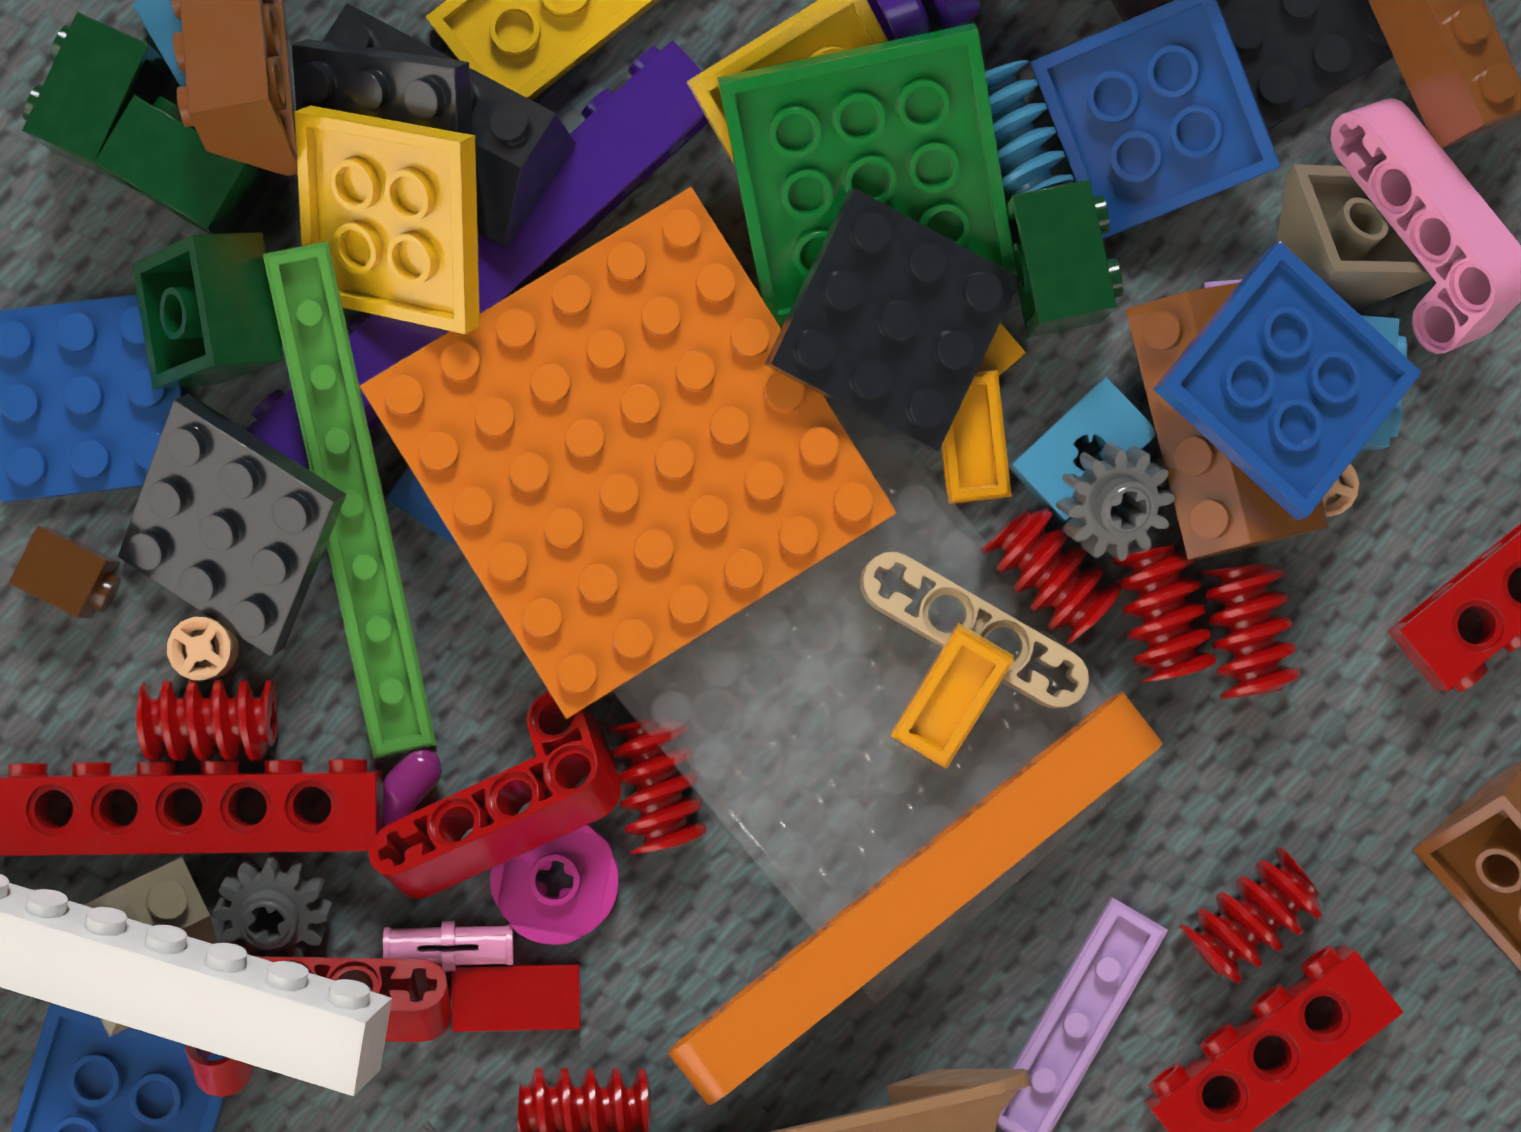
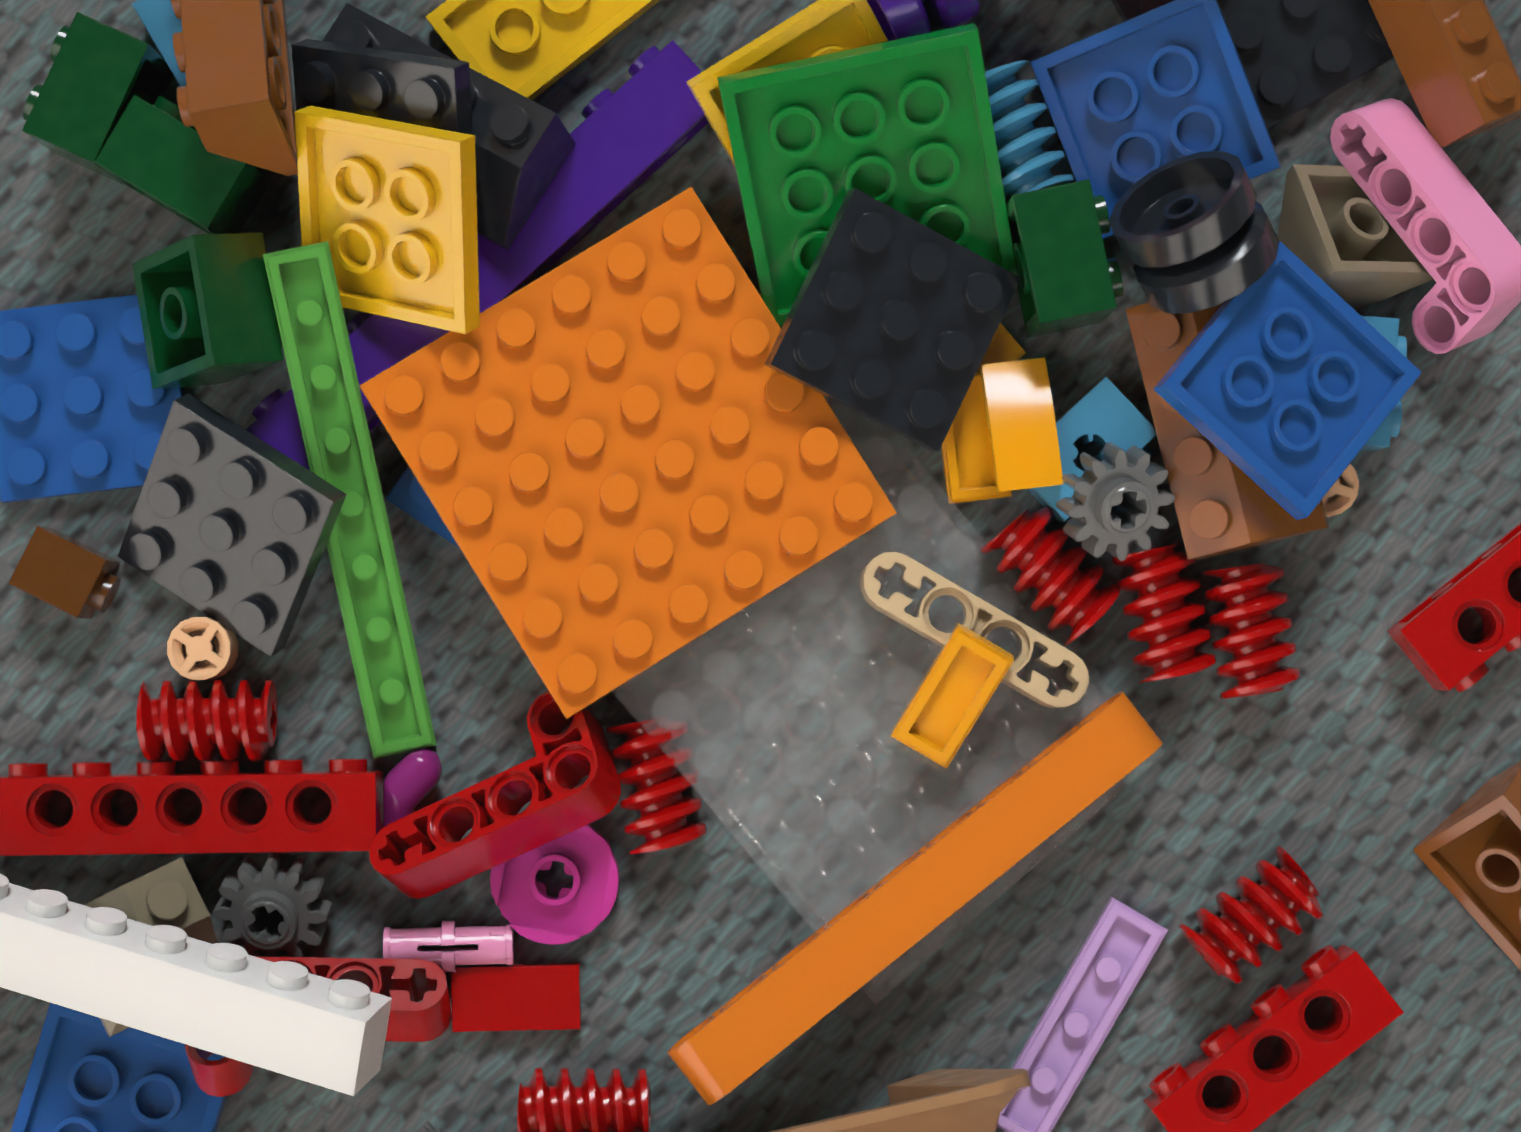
none -> light orange slope [980,358,1064,492]
none -> black wheel [1109,151,1280,313]

